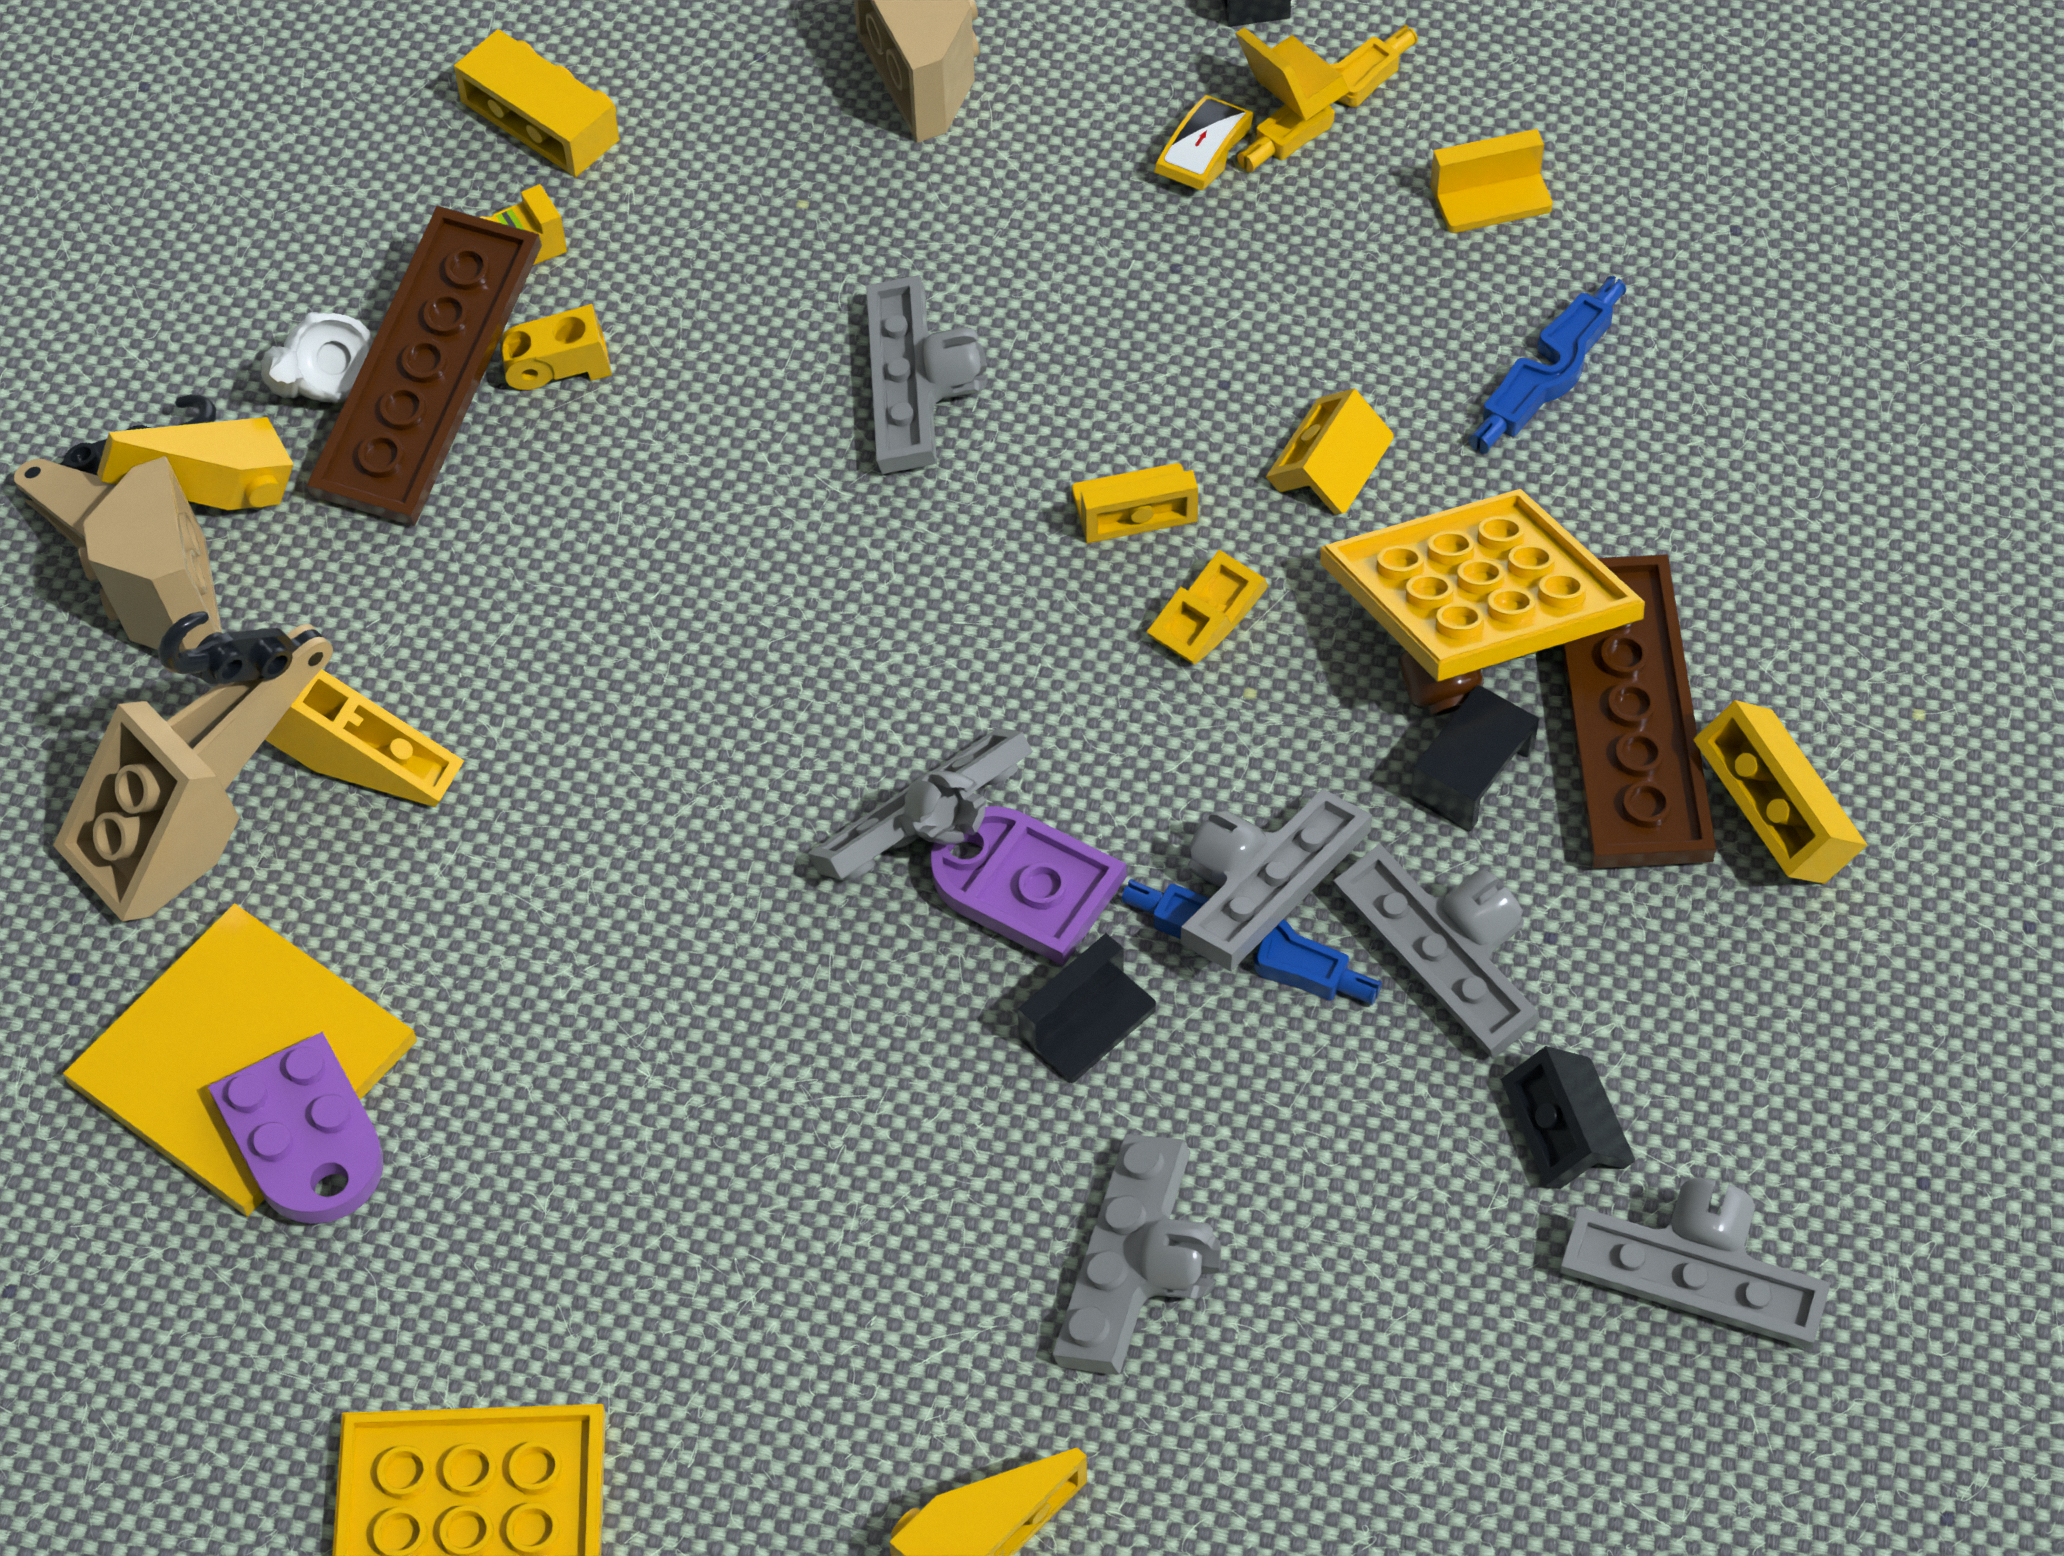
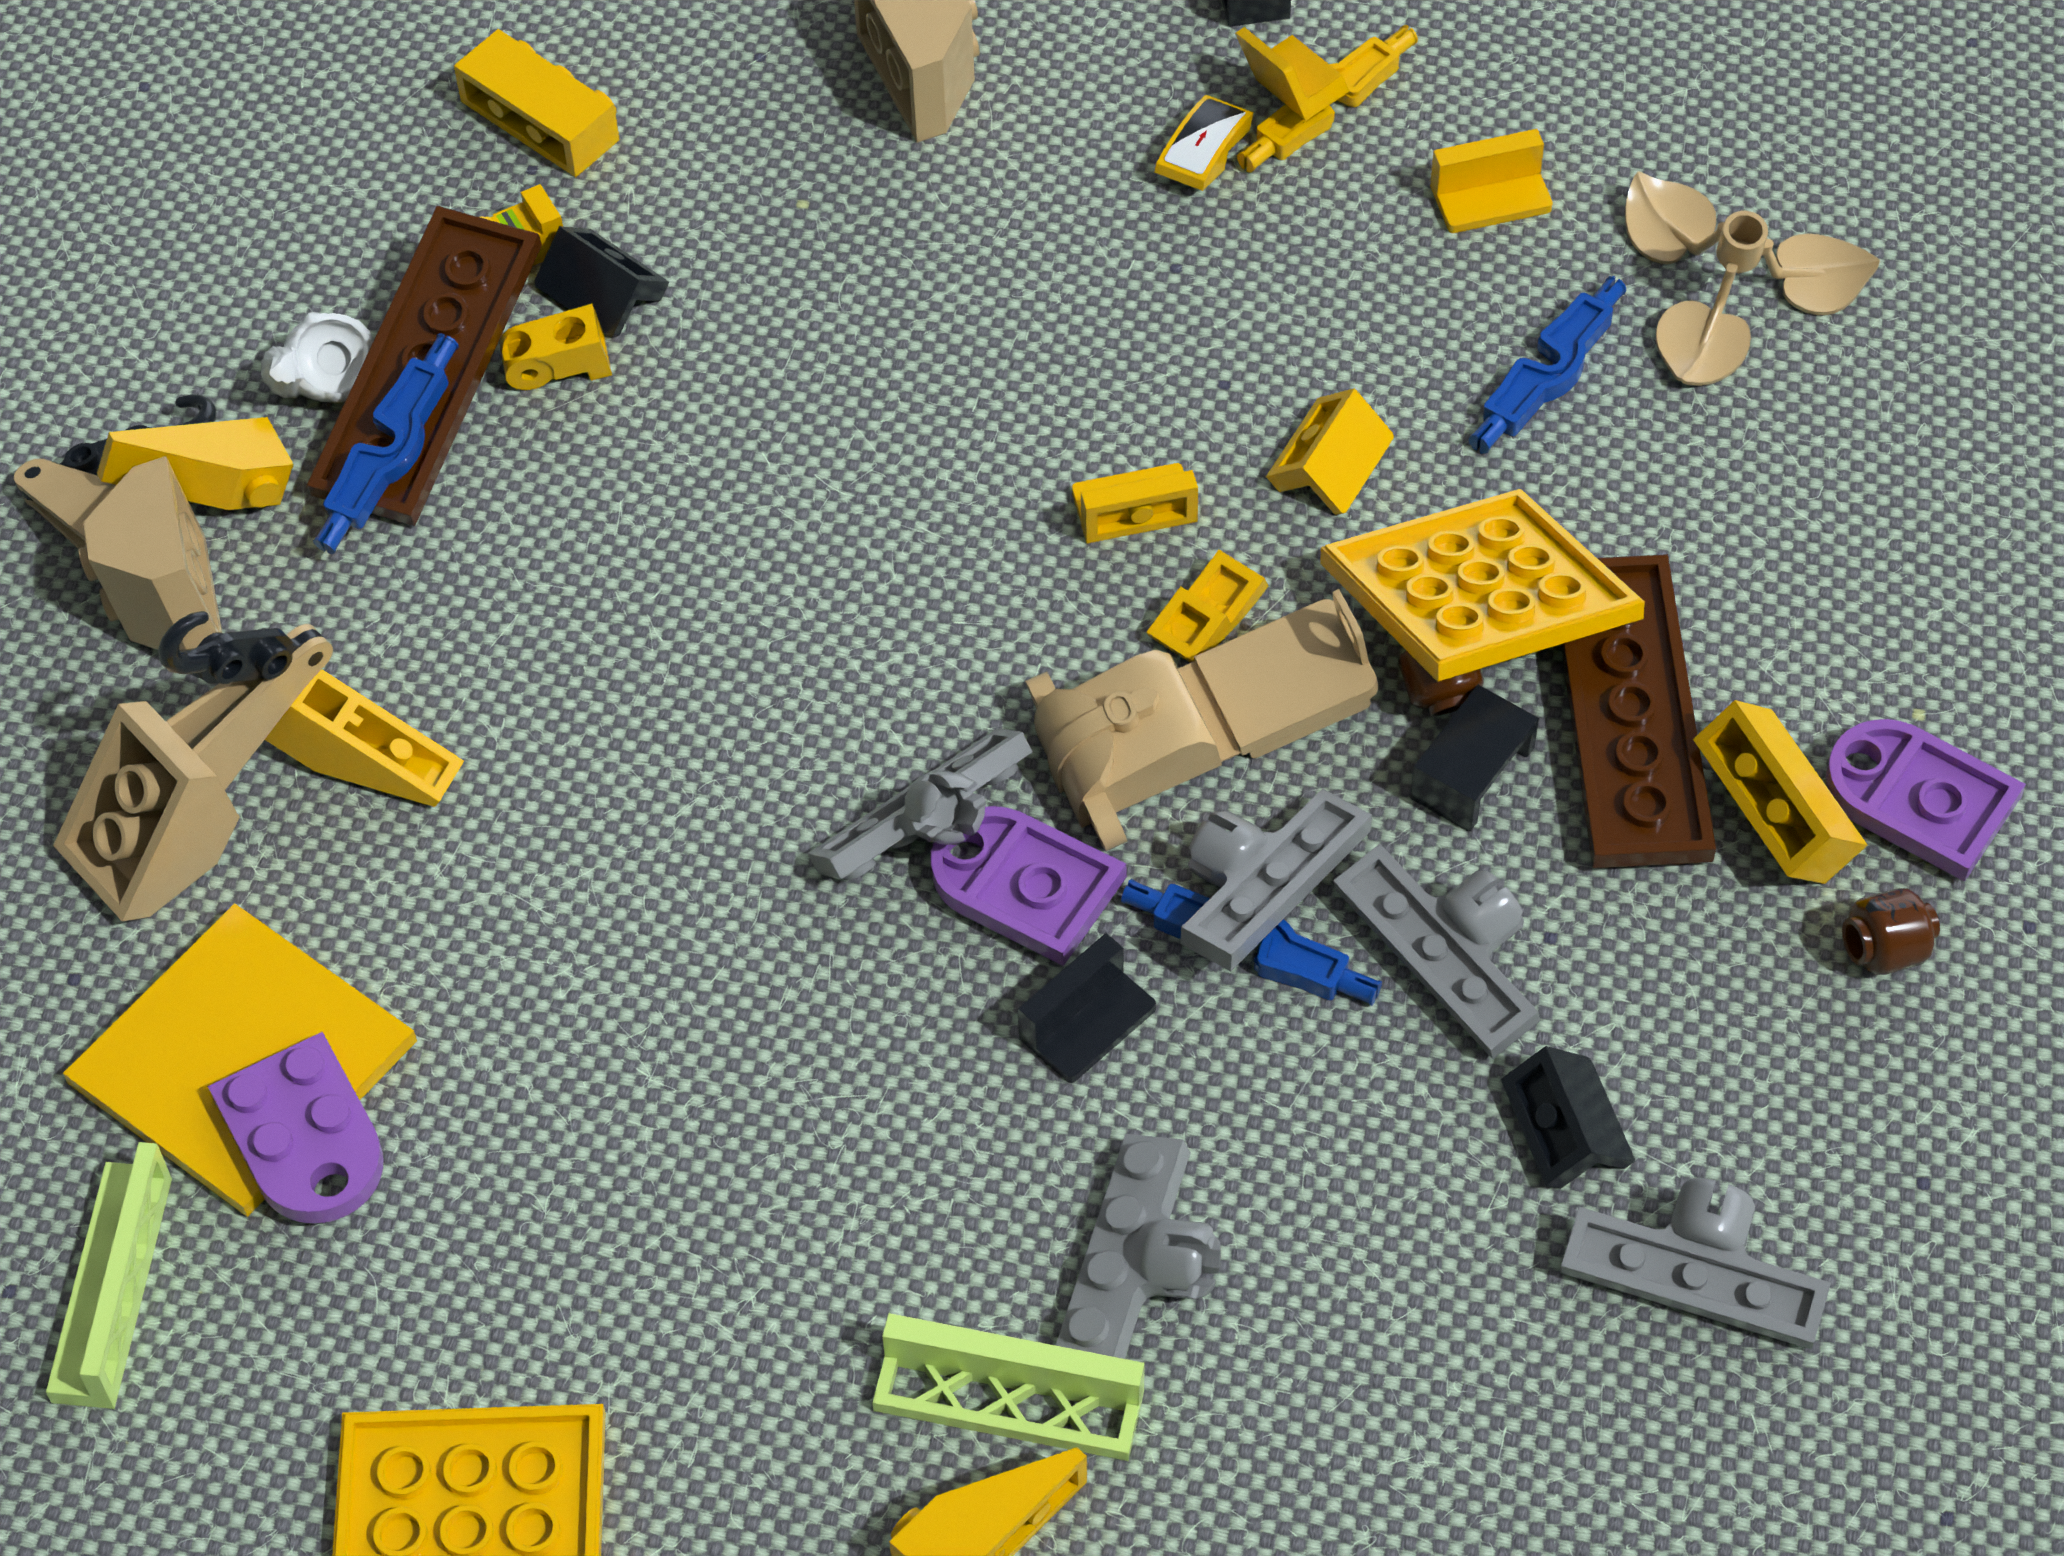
light grey plate [866,275,988,474] -> none
none -> yellowish green fence [46,1142,172,1409]
none -> blue piece [313,333,459,554]
none -> black panel [534,226,669,337]
none -> yellowish green fence [872,1313,1145,1461]
none -> tan piece [1025,589,1378,852]
none -> tan plant [1625,171,1880,386]
none -> medium lavender plate [1826,719,2026,882]
none -> reddish brown head [1842,888,1940,975]

